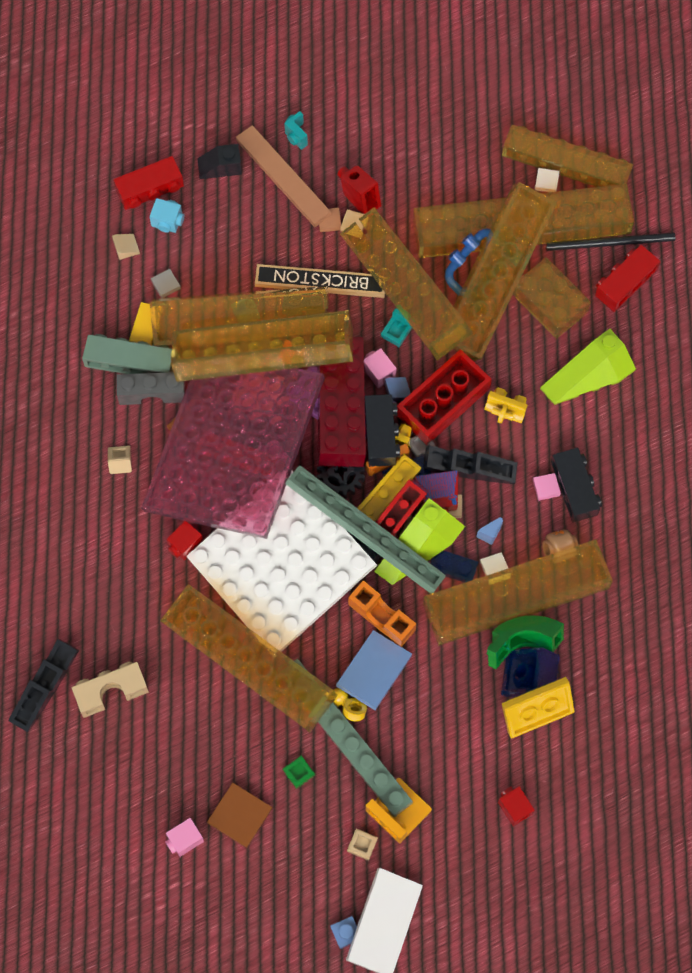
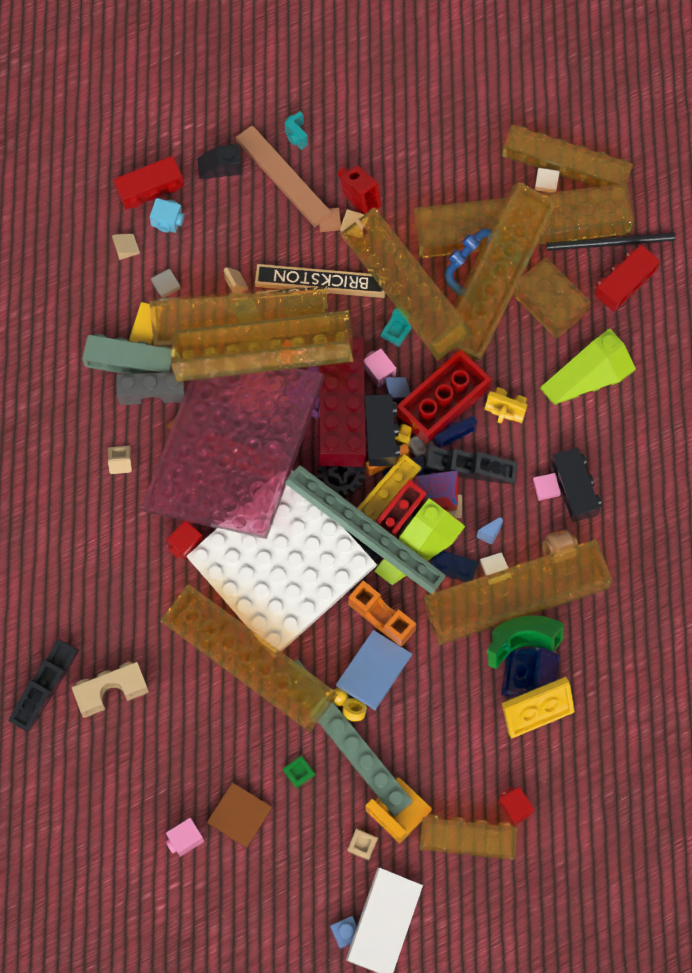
none -> tan slope [224,267,248,295]
none -> clear yellow brick [419,815,518,860]
none -> clear blue plate [434,415,478,449]

